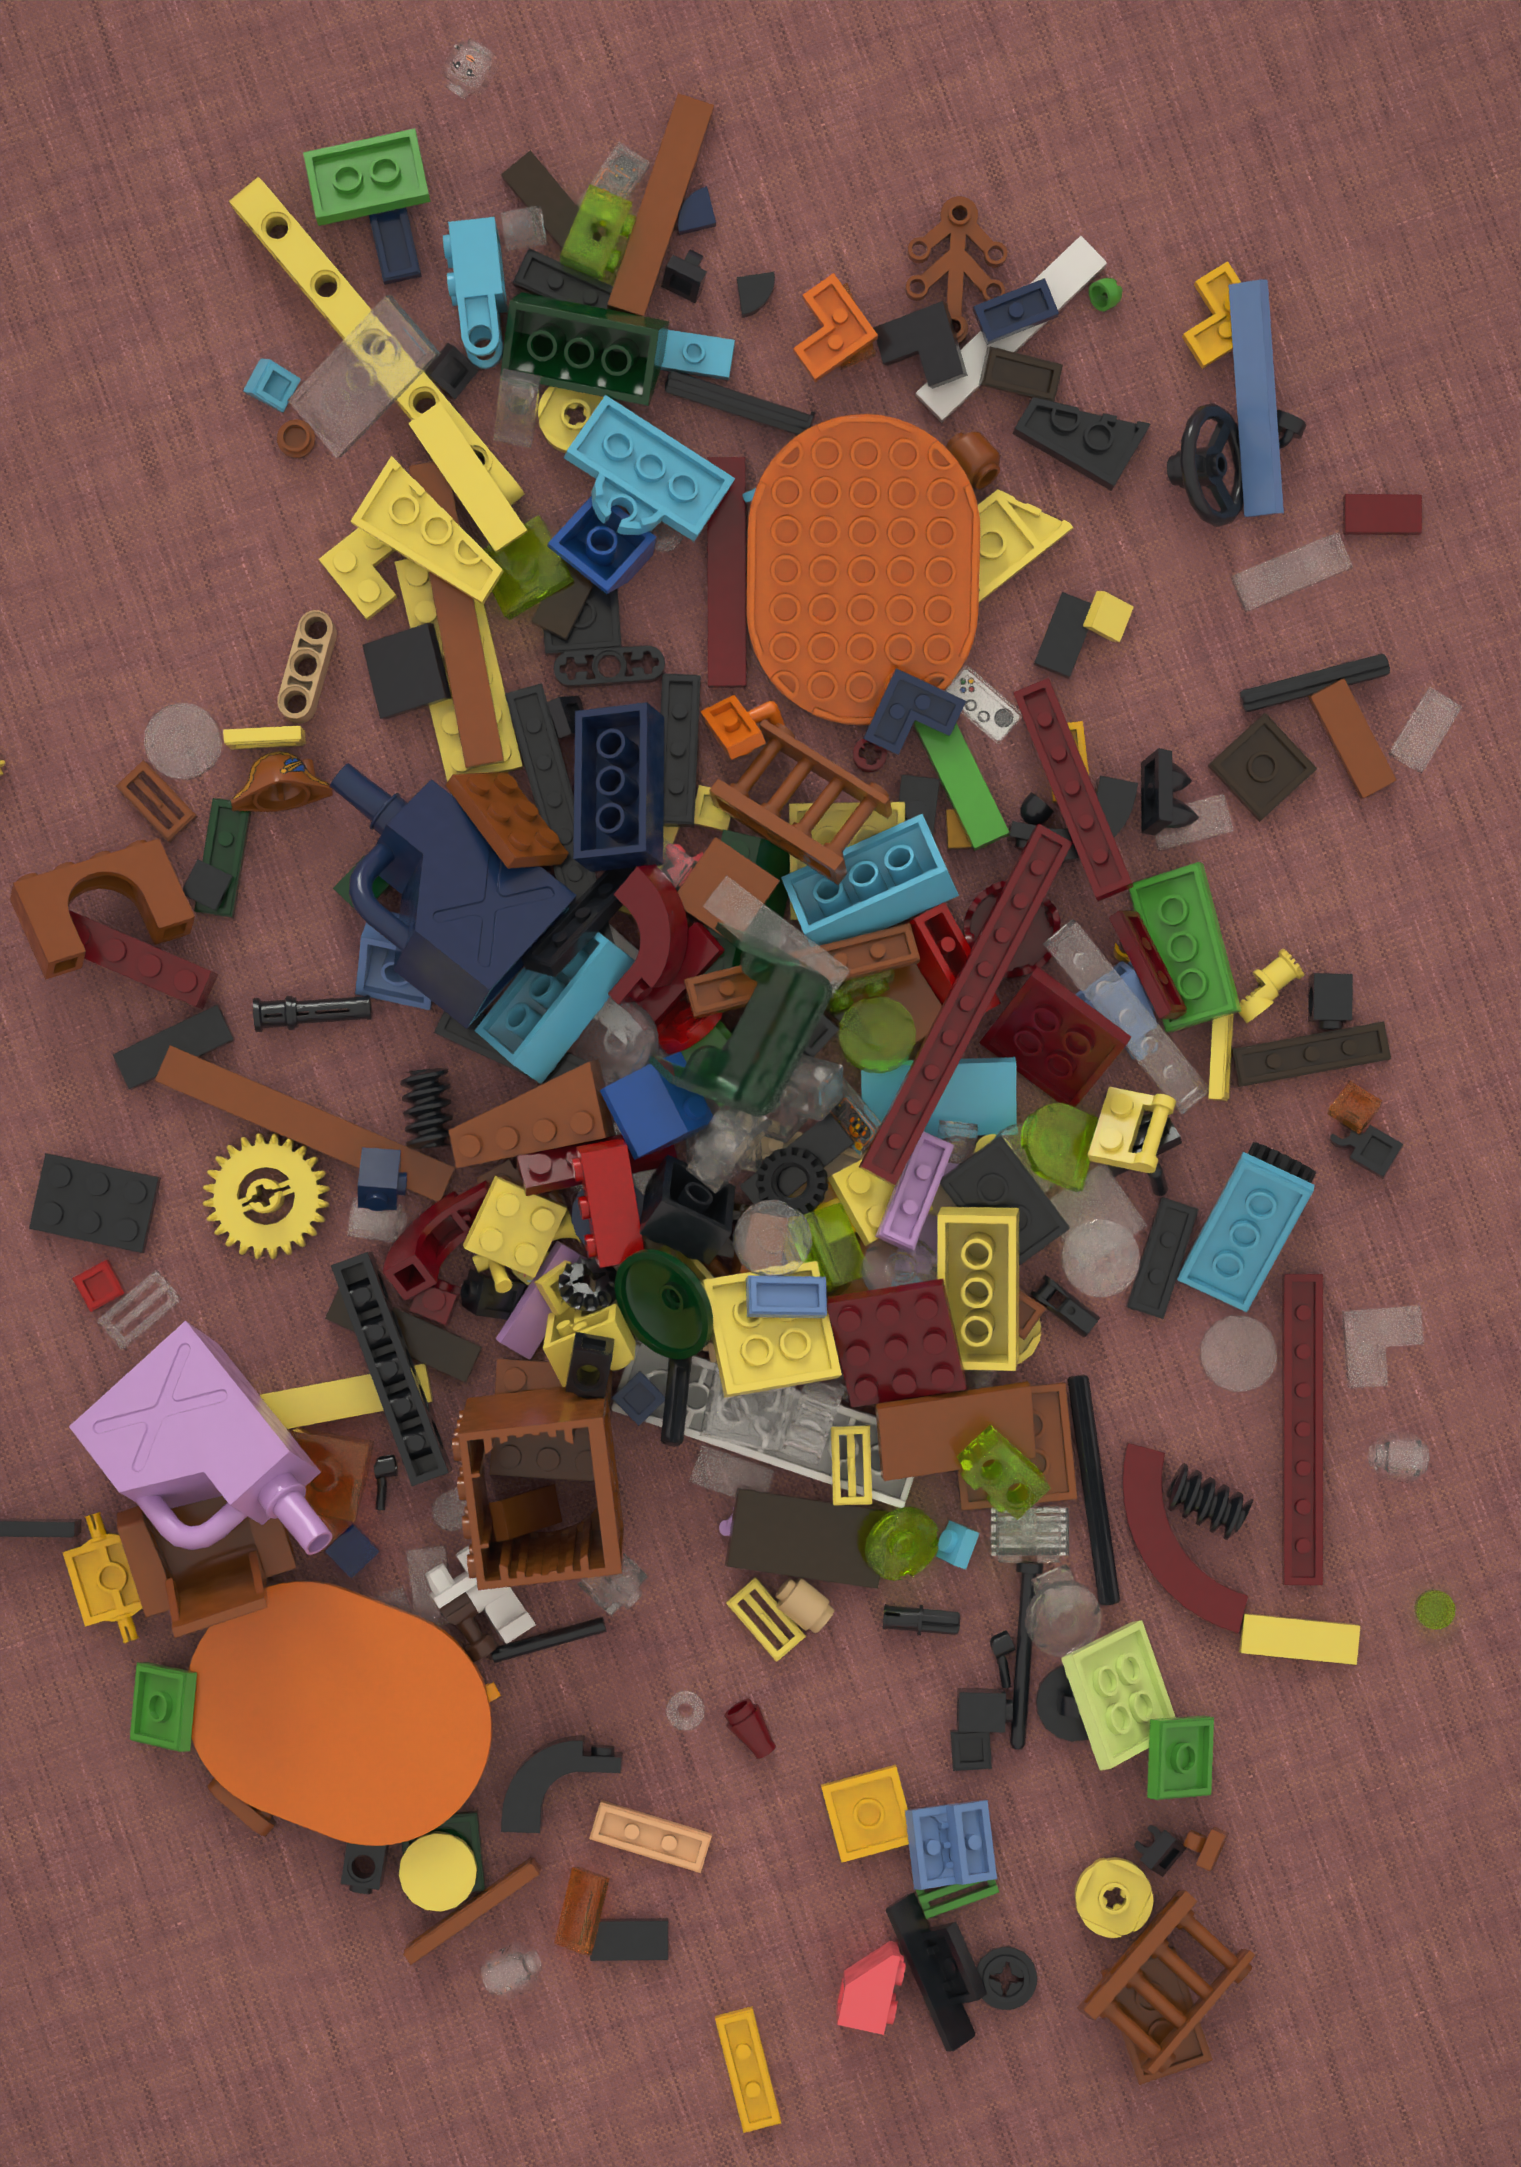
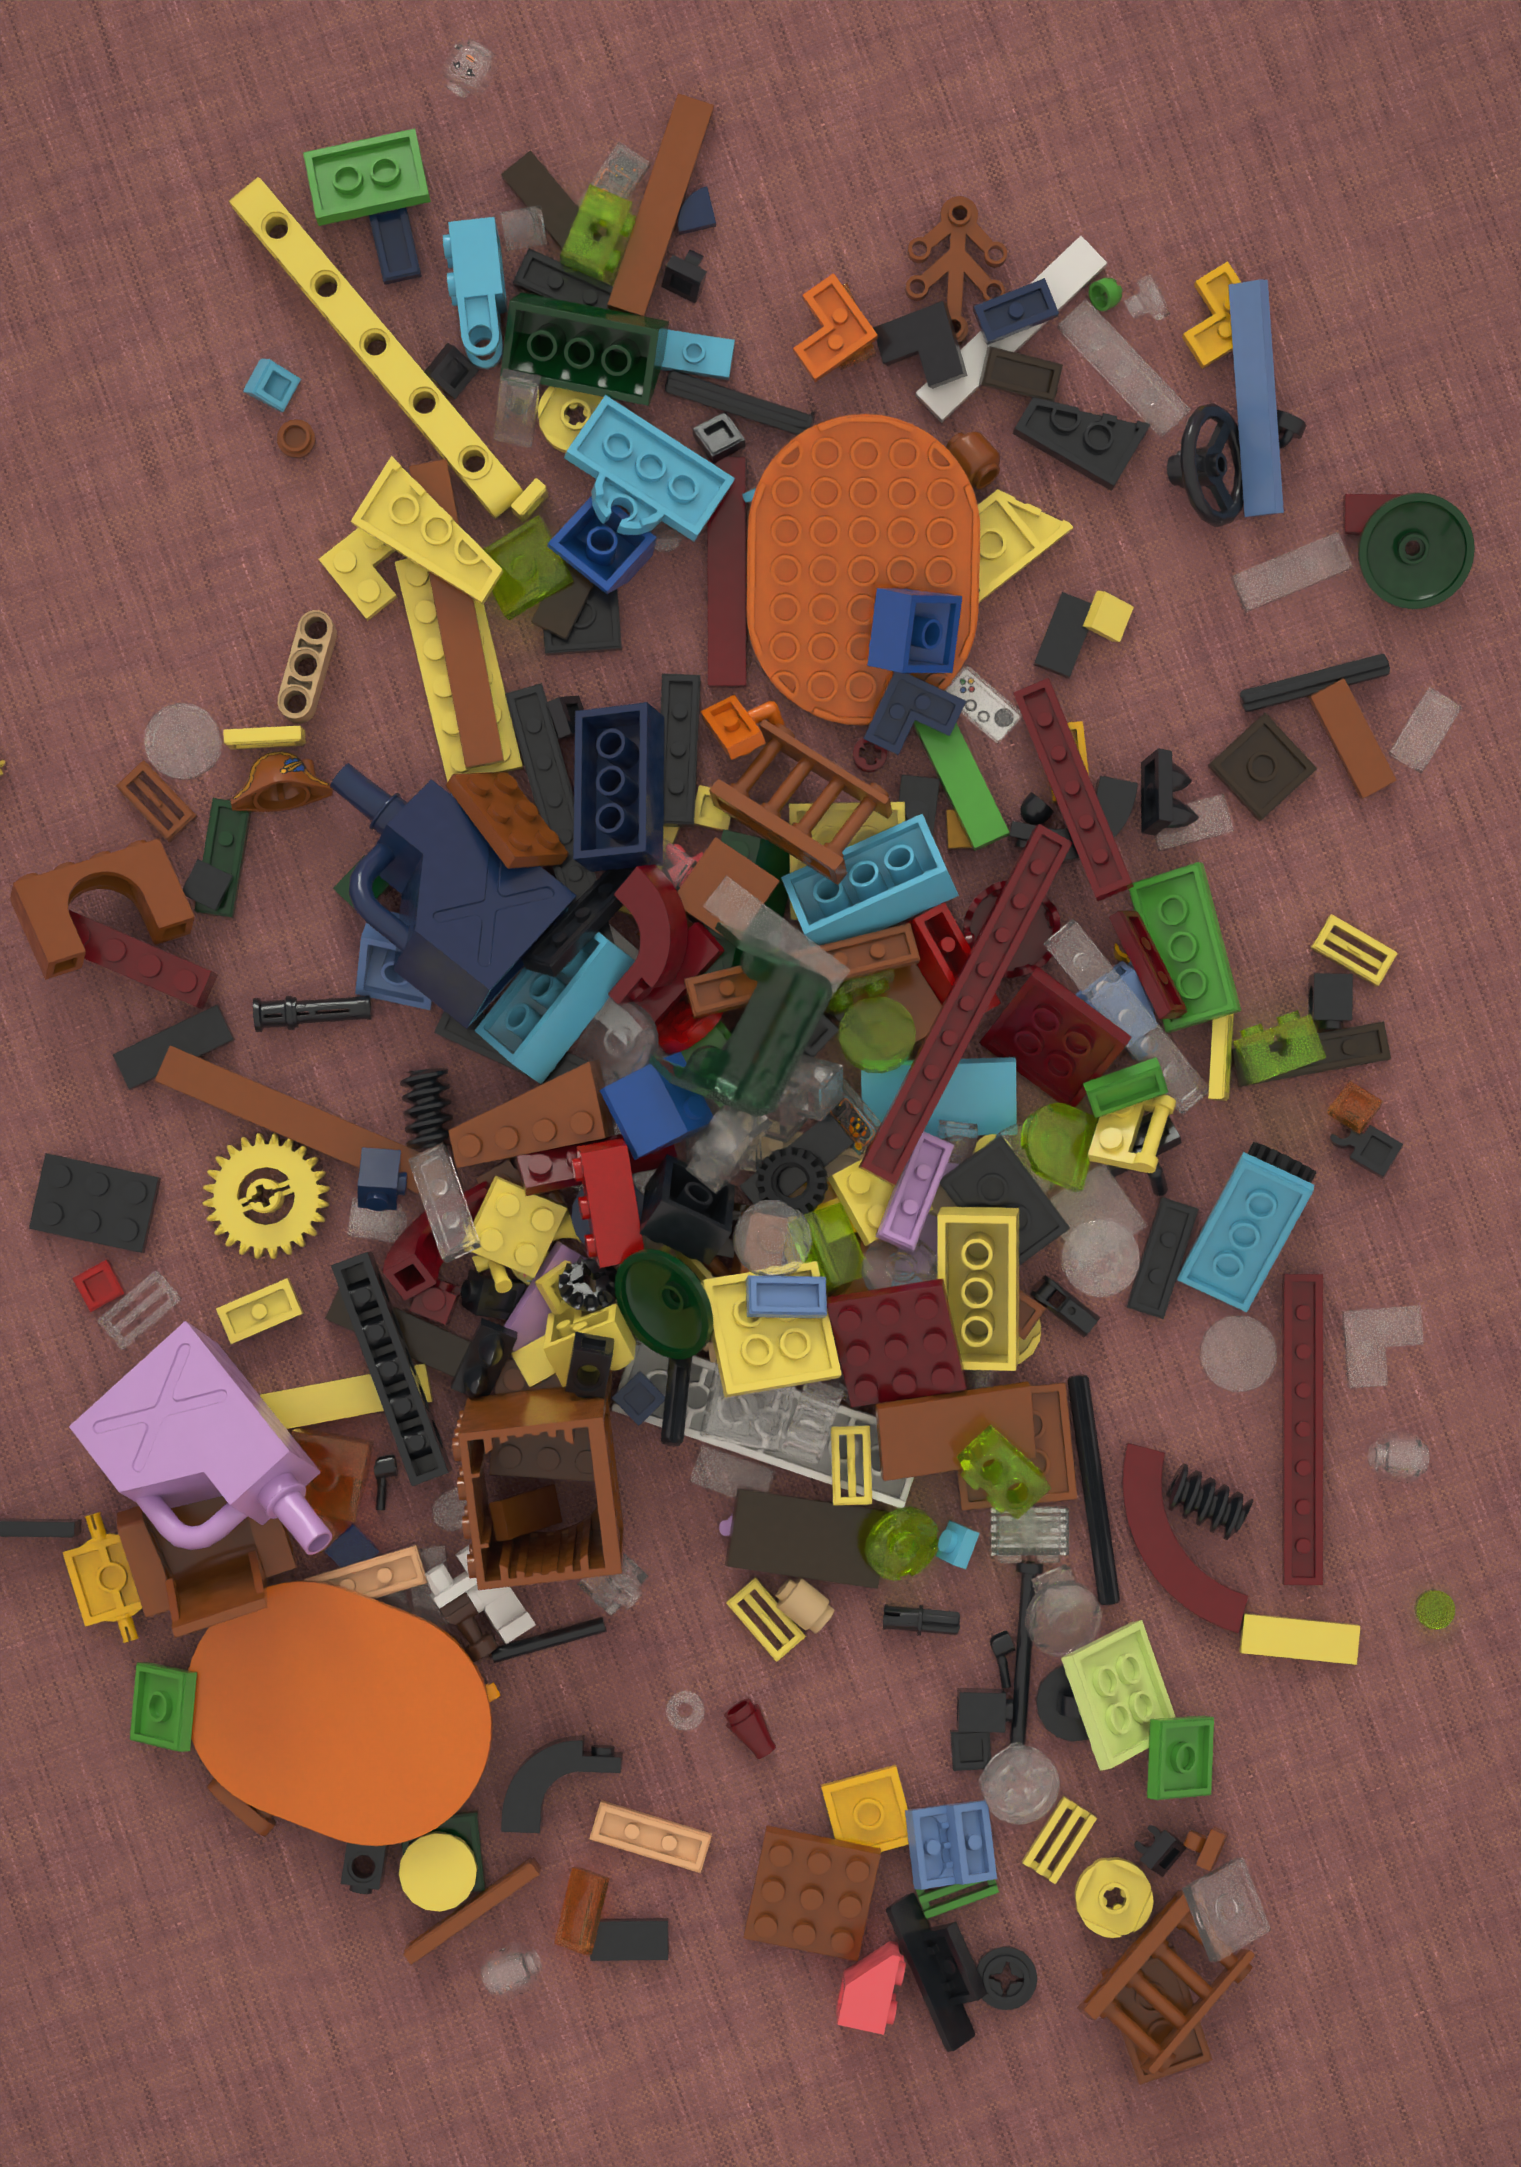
clear tile [288,295,441,458] -> none
black tile [362,623,452,719] -> none
light yellow tile [408,402,528,553] -> none
black beam [554,646,665,688] -> none
yellow tile [715,2006,781,2133] -> none
black tile [737,272,775,318] -> none
light yellow connector [1238,949,1304,1023] -> none
none -> light yellow plate [216,1278,304,1344]
none -> light nougat tile [304,1544,428,1599]
none -> clear tile [408,1143,481,1263]
none -> black tile [451,1318,518,1399]
none -> light yellow tile [511,478,548,522]
none -> light yellow tile [511,1335,556,1389]
none -> tile [693,412,745,464]
none -> dark orange plate [743,1825,881,1962]
none -> blue slope [867,588,962,673]
none -> clear tile [979,1743,1060,1825]
none -> light yellow tile [1022,1796,1097,1884]
none -> clear tile [1057,299,1191,438]
none -> bright green tile [1083,1057,1168,1118]
none -> clear tile [1125,274,1171,321]
none -> clear tile [1182,1857,1271,1962]
none -> clear neon green brick [1233,1010,1326,1085]
none -> light yellow tile [1311,914,1398,987]
none -> dark green dish [1358,492,1475,609]

